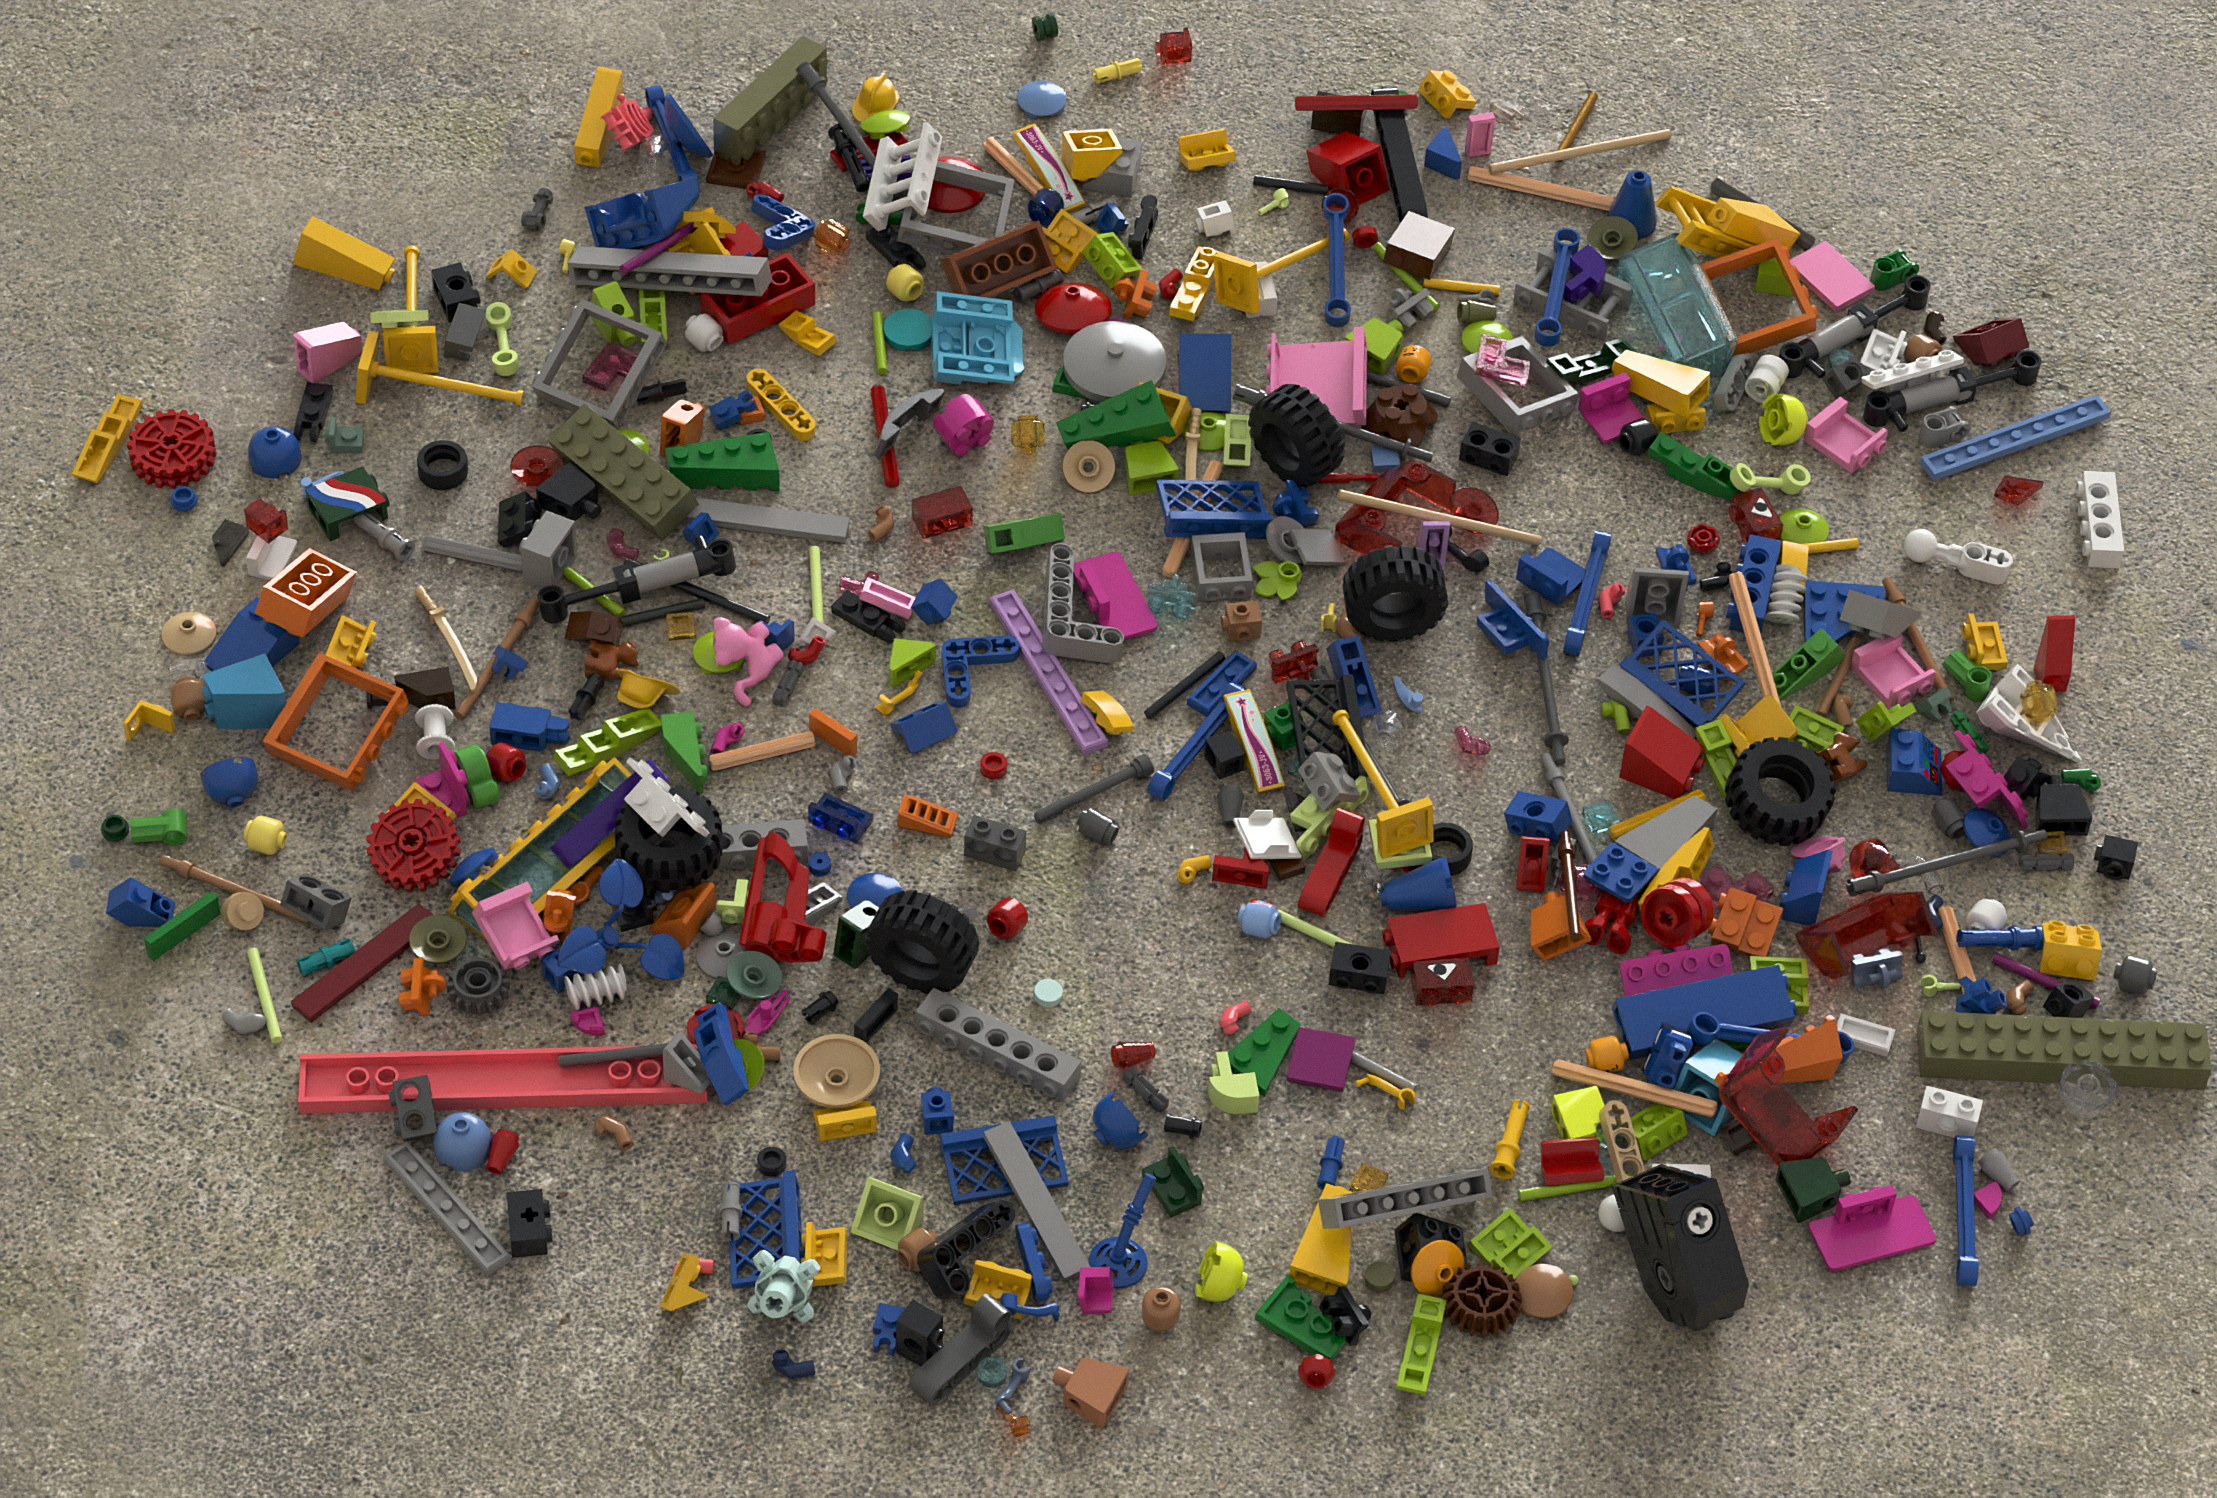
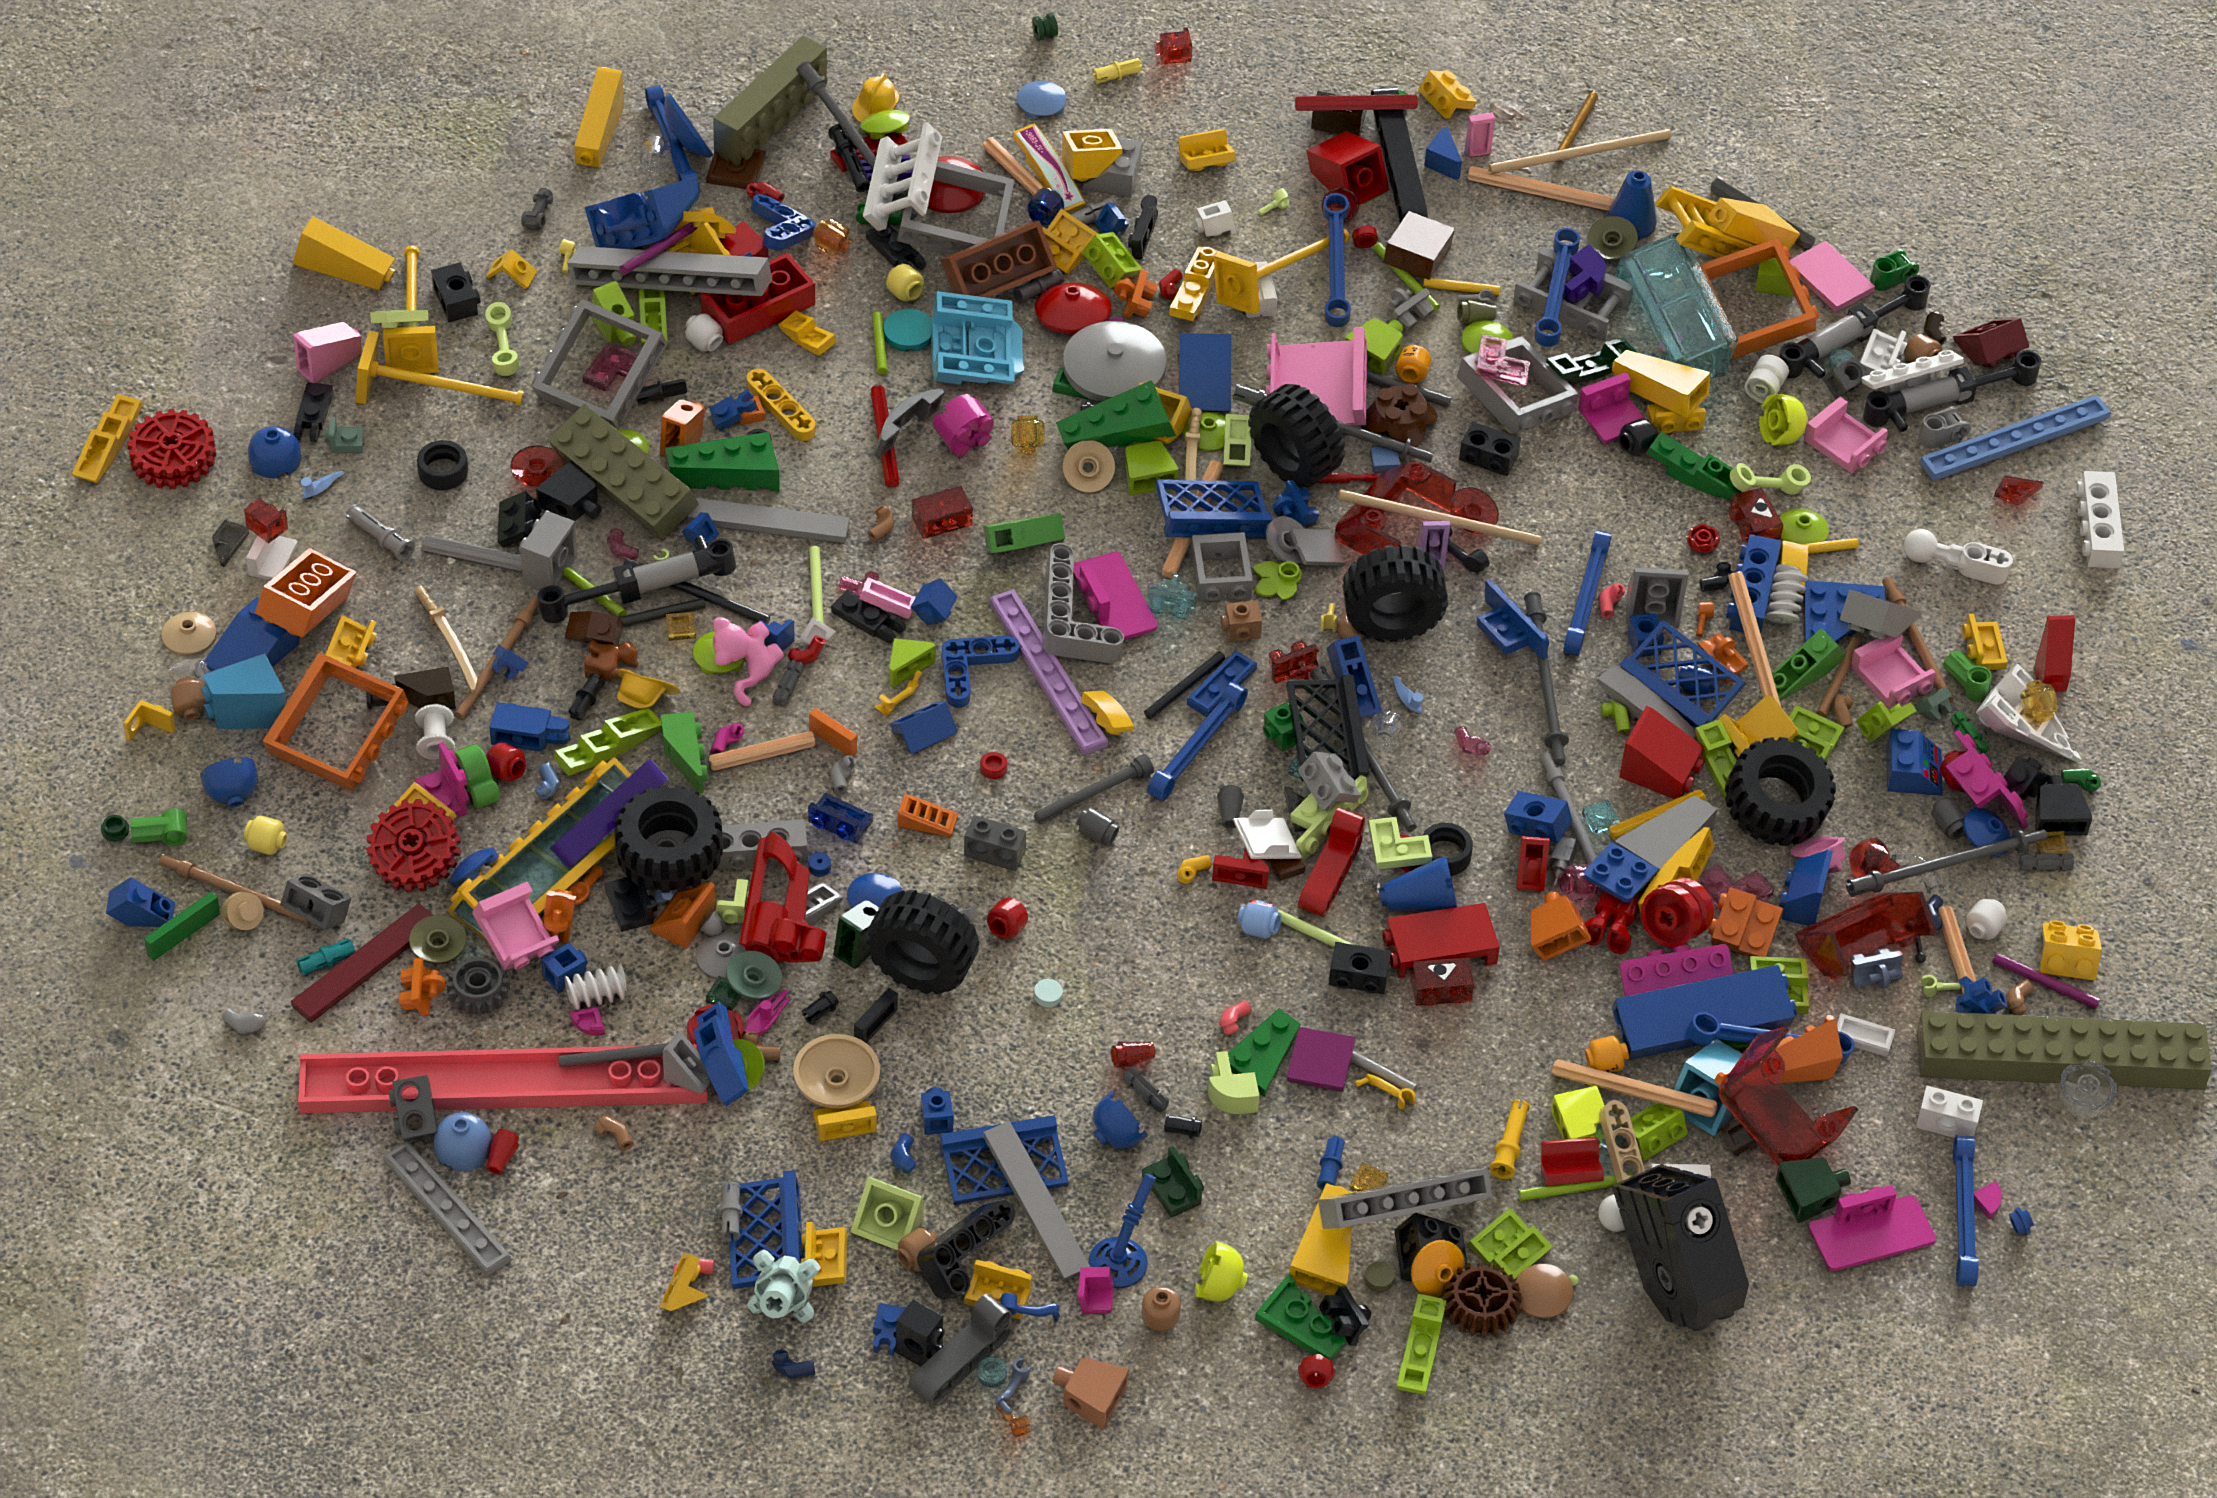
blue plate [170,486,198,511] -> none
yellowish green bar [247,948,282,1044] -> none
panel [305,466,390,542] -> none
dark grey hinge [444,303,486,360] -> none
black brick [507,1189,553,1258] -> none
blue plant [557,859,685,980] -> none
coral torso [601,94,654,151] -> none
white bracket [624,758,710,837] -> none
black tile [757,1147,786,1177] -> none
light grey brick [915,988,1081,1101] -> none
blue plate [1015,1223,1053,1303] -> none
black brick [1204,730,1245,780] -> none
slope [1223,689,1285,794] -> none
black bar [1253,175,1329,195] -> none
yellow tile [1332,710,1434,859] -> none
blue bracket [1516,548,1586,606] -> none
reddish brown bar [1558,831,1581,942] -> none
blue hips [1642,1022,1693,1090] -> none
blue hips [1656,544,1697,591] -> none
light grey beam [1714,353,1754,412] -> none
dark orange animal [1816,732,1867,783] -> none
blue pin [1956,926,2044,951] -> none
light grey cone [1978,1148,2020,1192] -> none
black brick [2043,979,2095,1018] -> none
black brick [2093,834,2138,880] -> none
dark grey head [2114,955,2157,995] -> none

